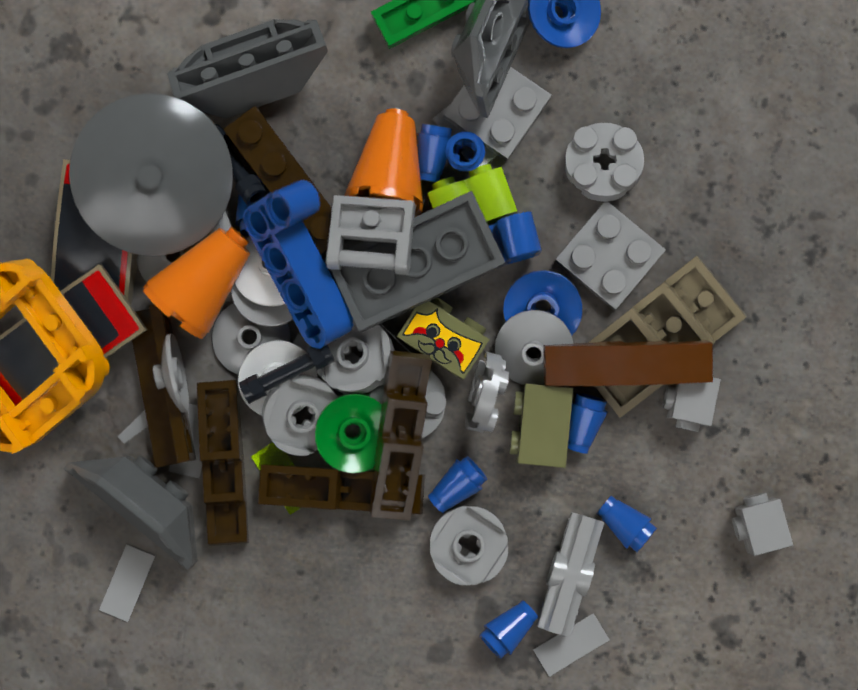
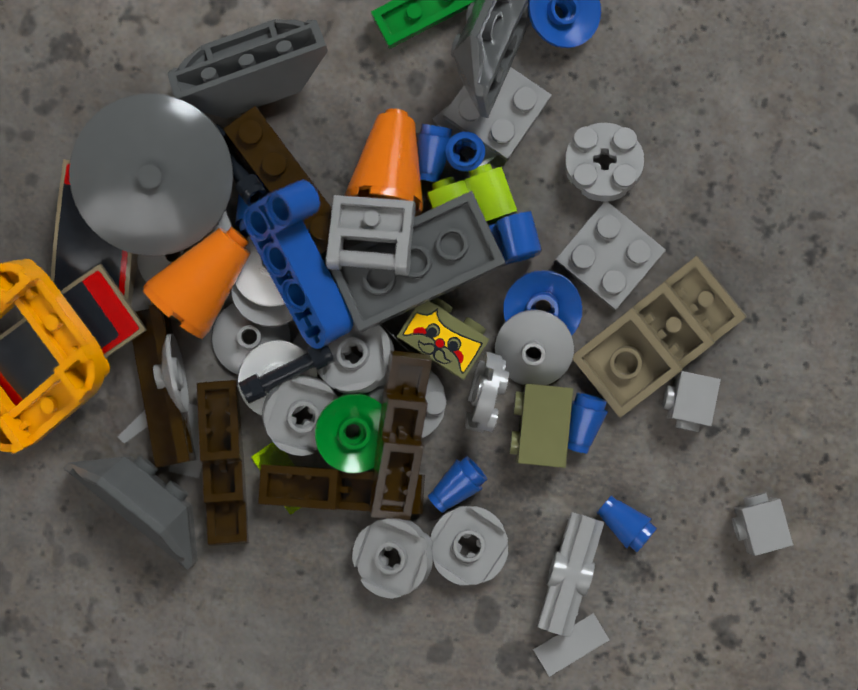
light grey sticker [99,544,155,622] -> none
blue cone [479,600,539,659] -> none
reddish brown slope [543,340,713,386] -> none
none -> light grey plate [352,518,433,598]

